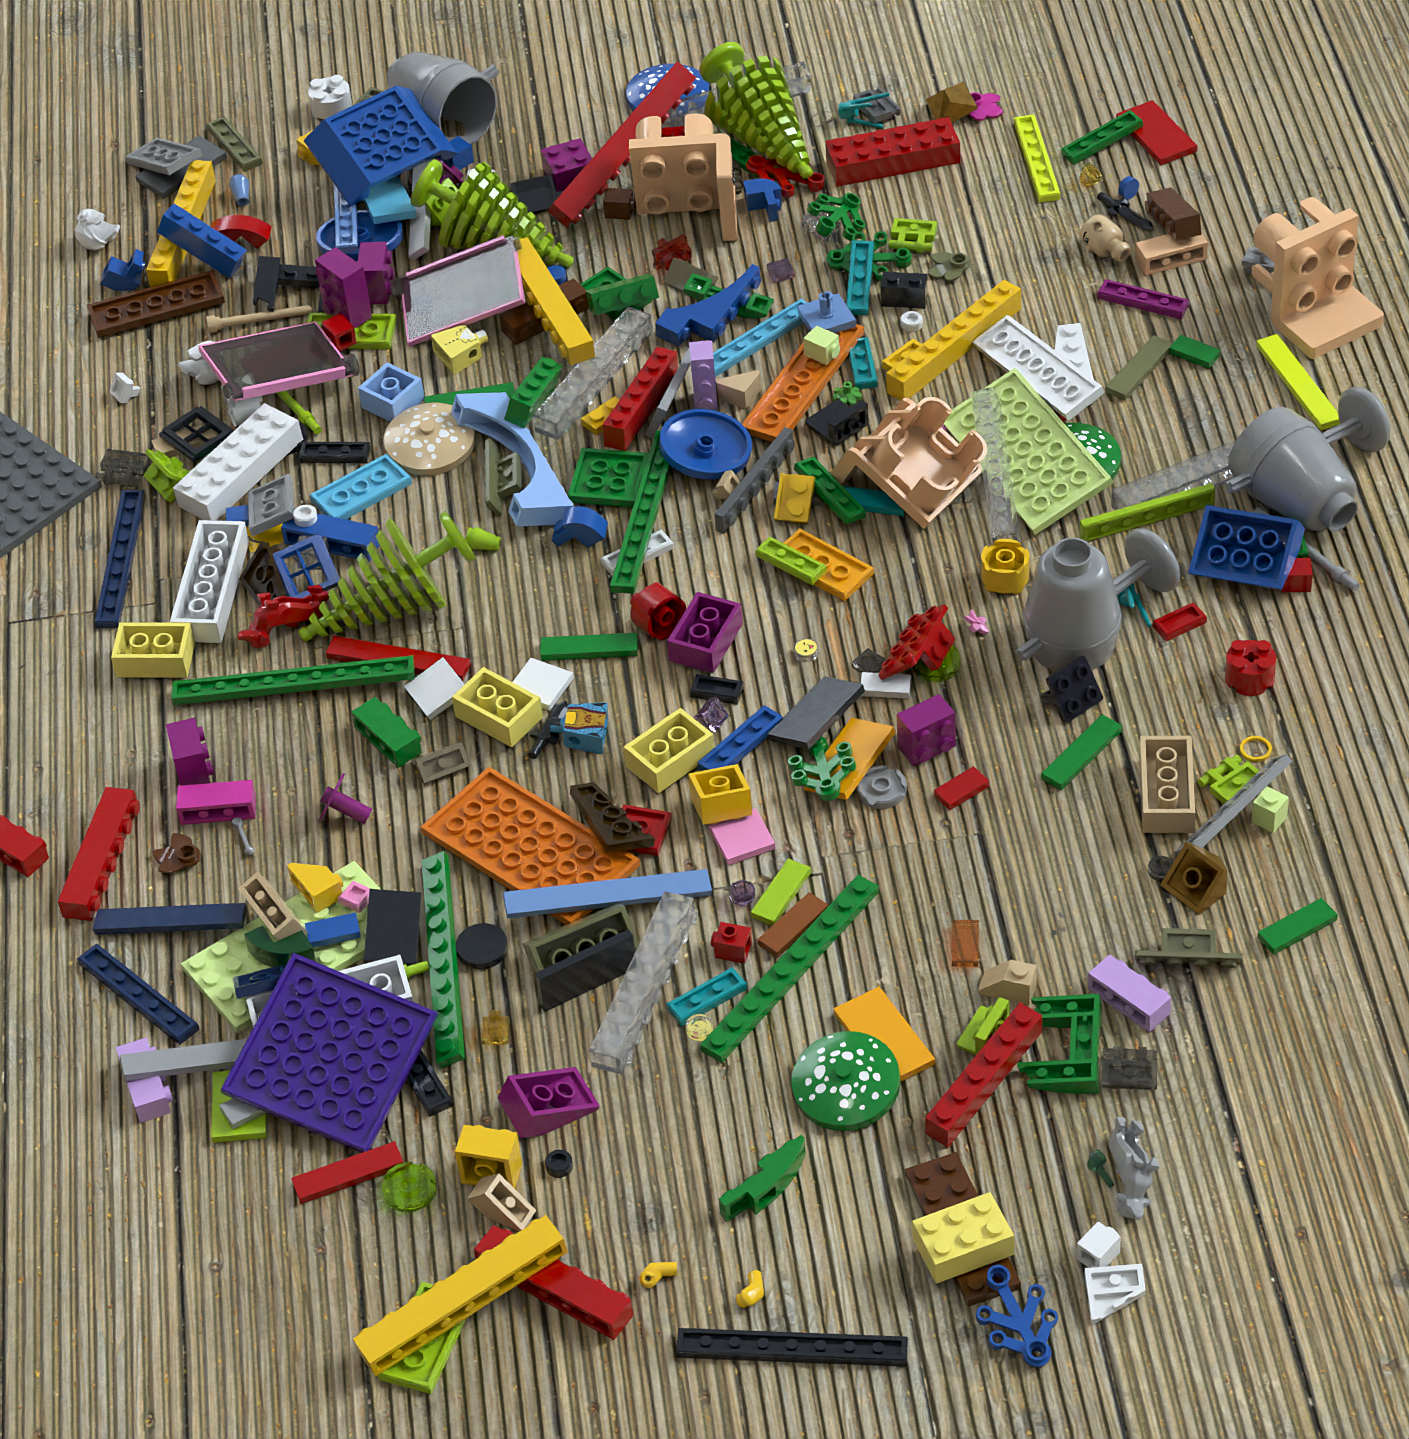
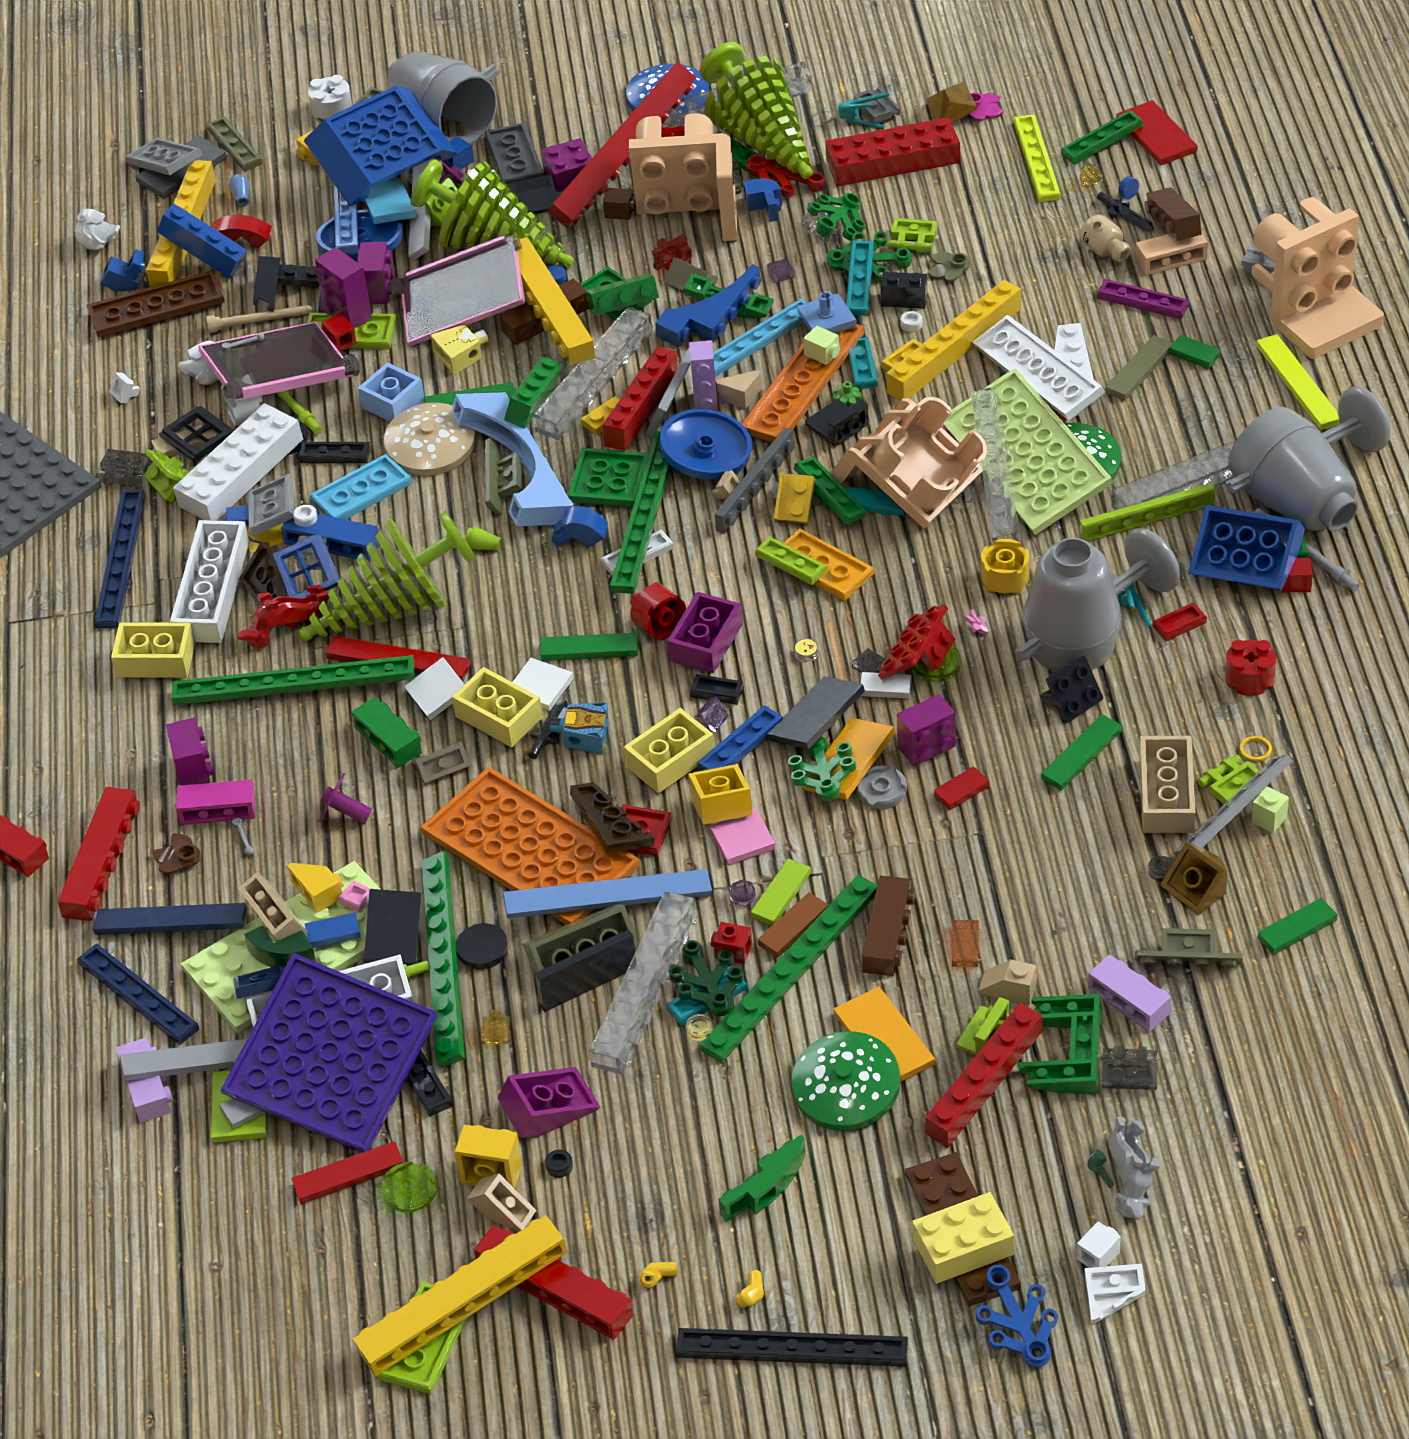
none -> light grey hinge [222,333,265,352]
none -> dark grey tile [484,123,544,186]
none -> dark green plant [668,940,744,1016]
none -> reddish brown brick [862,875,915,976]

